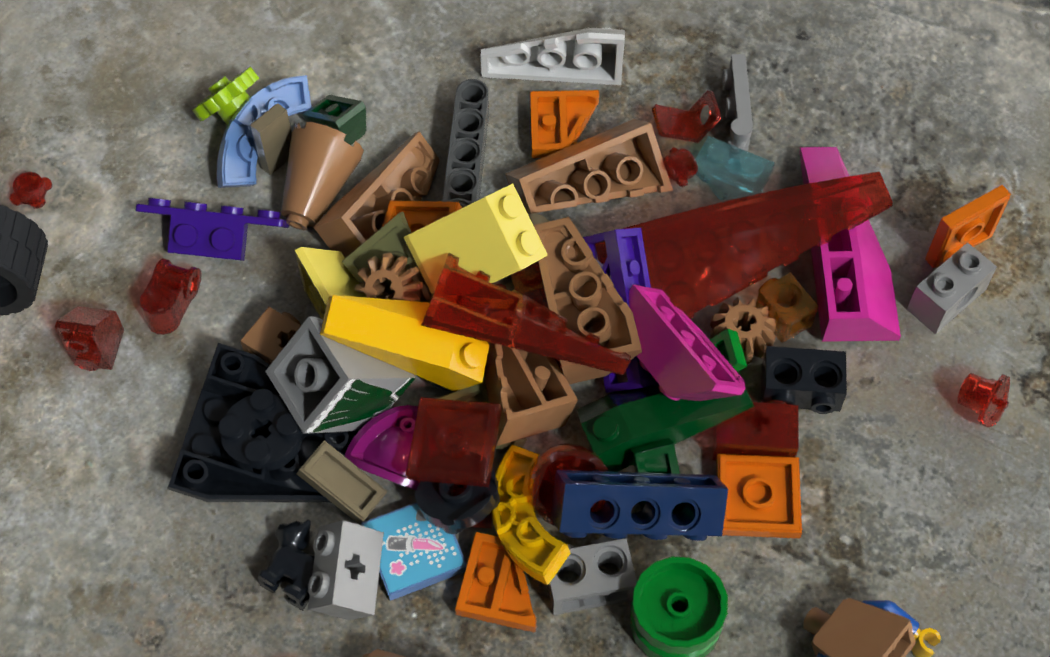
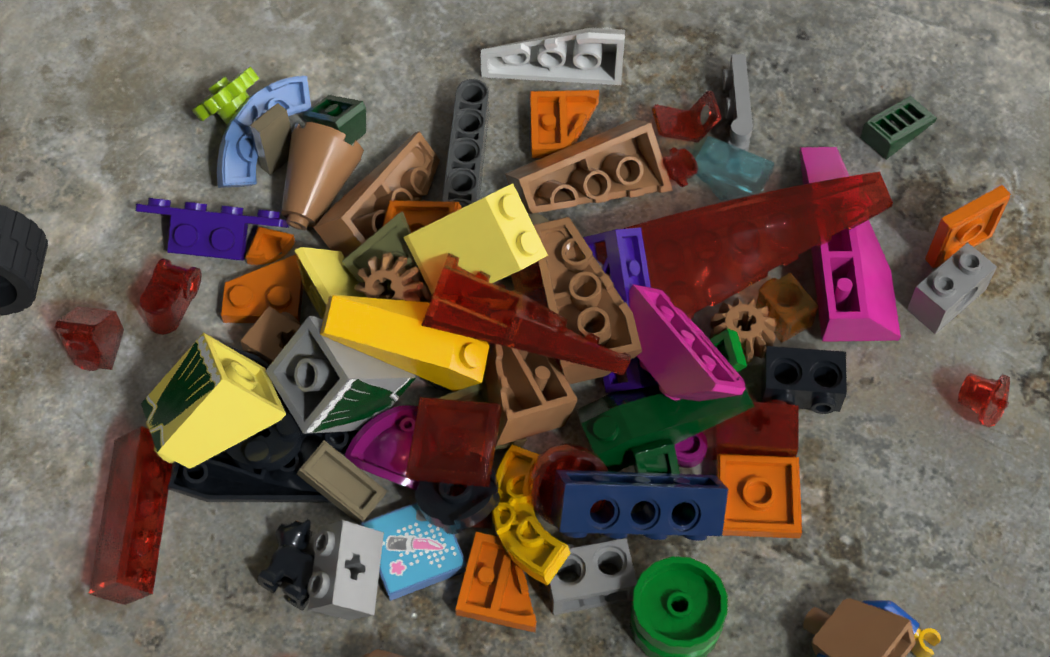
clear red plate [10,172,52,209] -> none
none -> clear red brick [89,426,173,605]
none -> light yellow slope [141,333,286,469]
none -> orange wing [221,254,303,323]
none -> orange tile [246,226,295,265]
none -> magenta tile [675,432,708,468]
none -> dark green slope [860,96,937,160]

